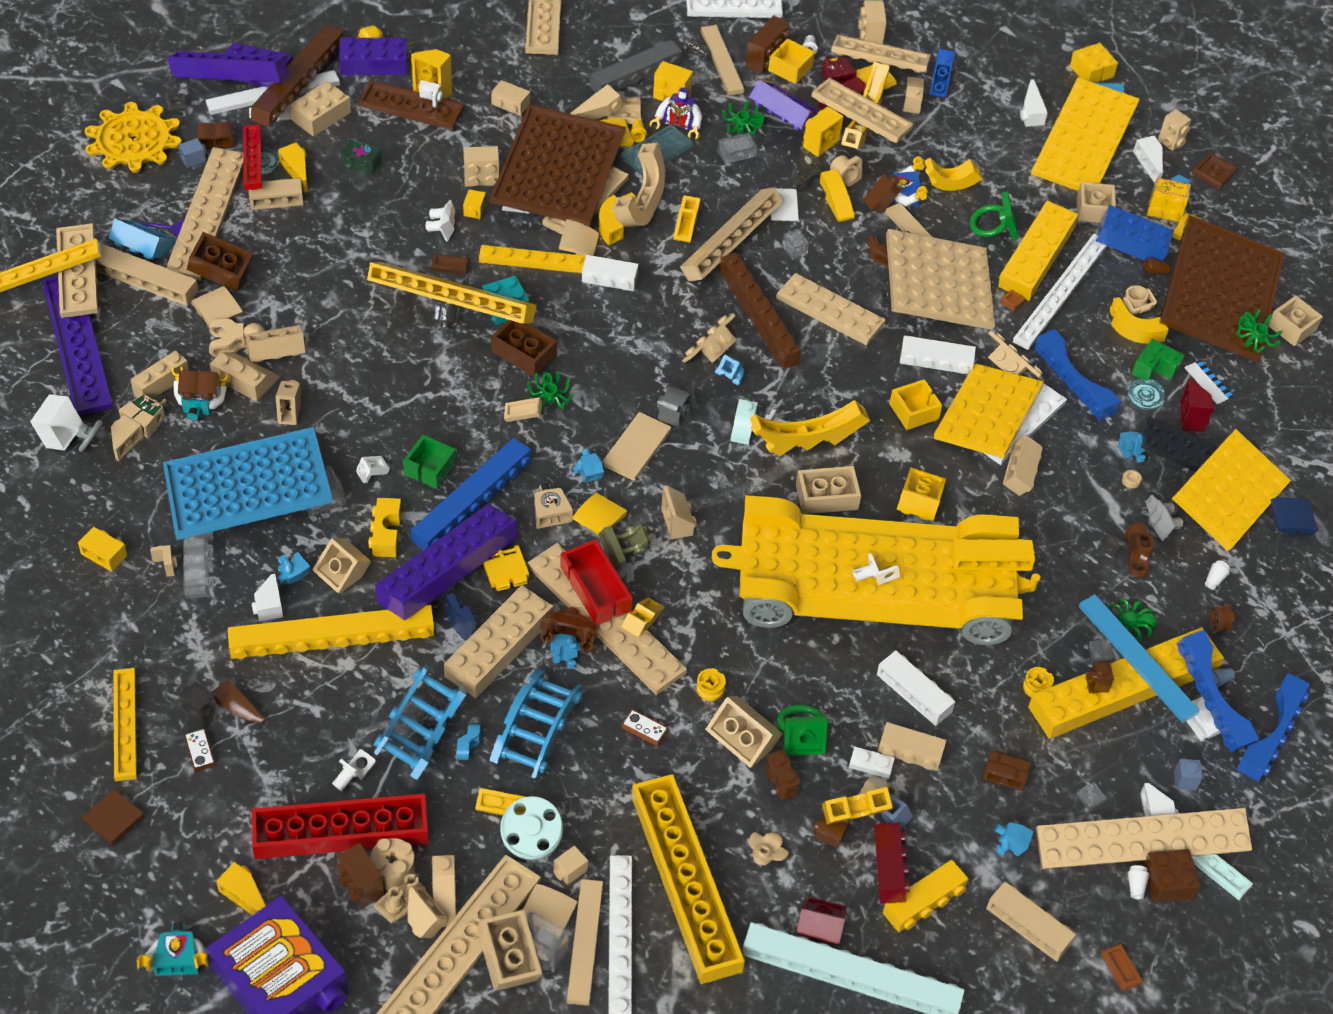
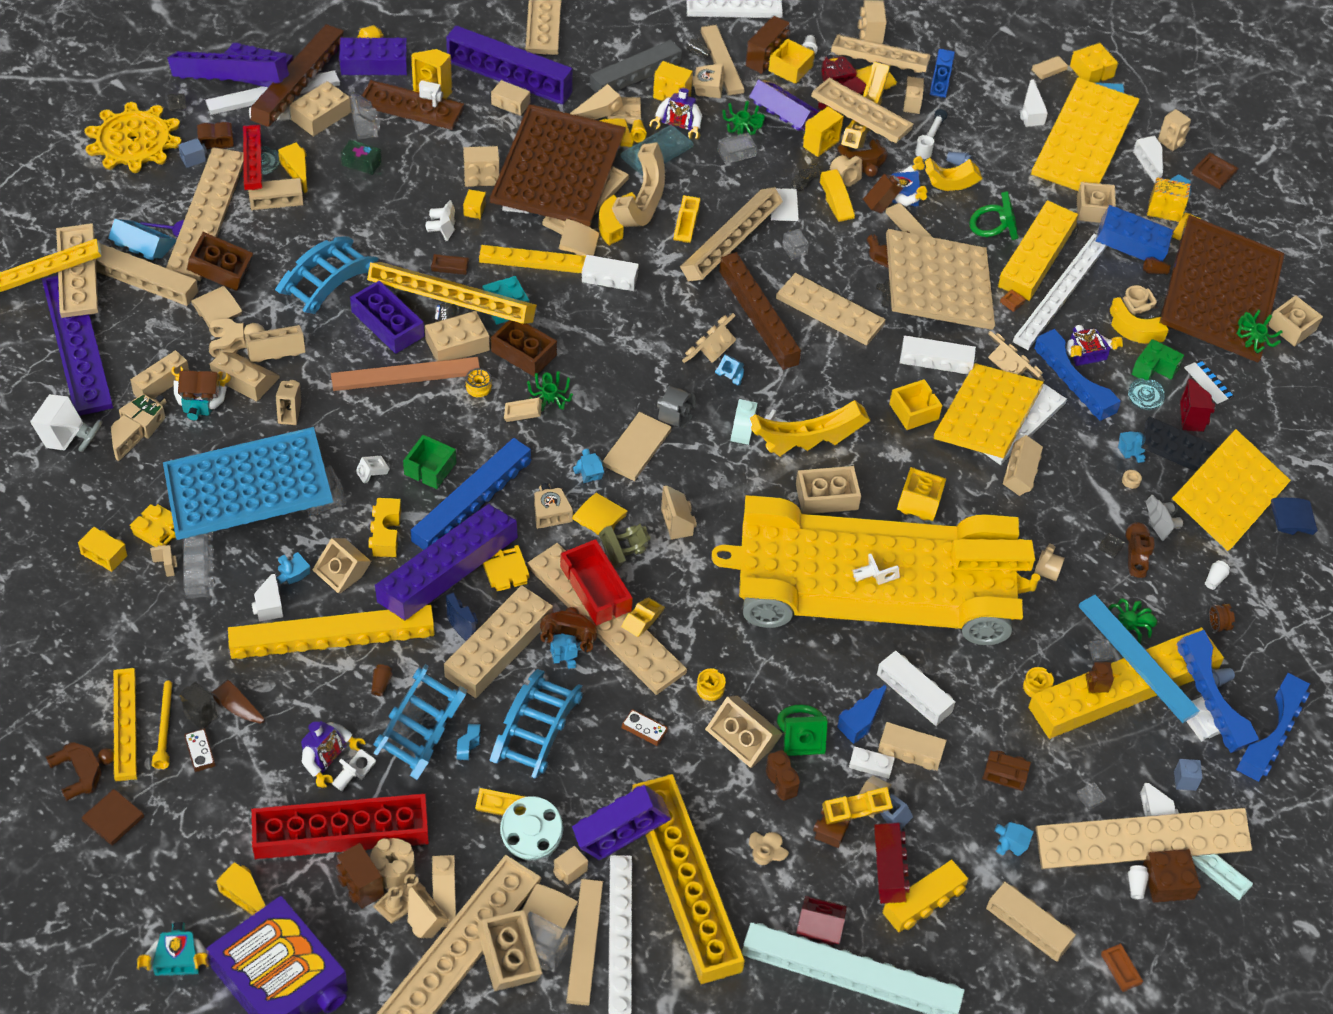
none -> reddish brown connector [45,742,114,801]
none -> yellow plate [130,504,176,547]
none -> yellow piece [152,680,172,769]
none -> dark azure fence [275,236,379,314]
none -> torso [301,721,365,788]
none -> nougat tile [331,357,480,391]
none -> clear slope [350,91,380,140]
none -> dark purple brick [350,280,424,354]
none -> reddish brown cone [371,664,393,697]
none -> tan brick [425,311,490,361]
none -> dark purple brick [446,26,573,105]
none -> yellow wheel [466,368,492,397]
none -> dark purple brick [572,785,671,860]
none -> tan torso [692,64,725,98]
none -> reddish brown connector [837,139,888,177]
none -> blue slope [837,685,886,744]
none -> white piece [915,109,948,159]
none -> sand blue cone [946,152,973,166]
none -> tan tile [1032,56,1068,80]
none -> tan piece [1034,543,1065,581]
none -> torso [1066,325,1123,366]

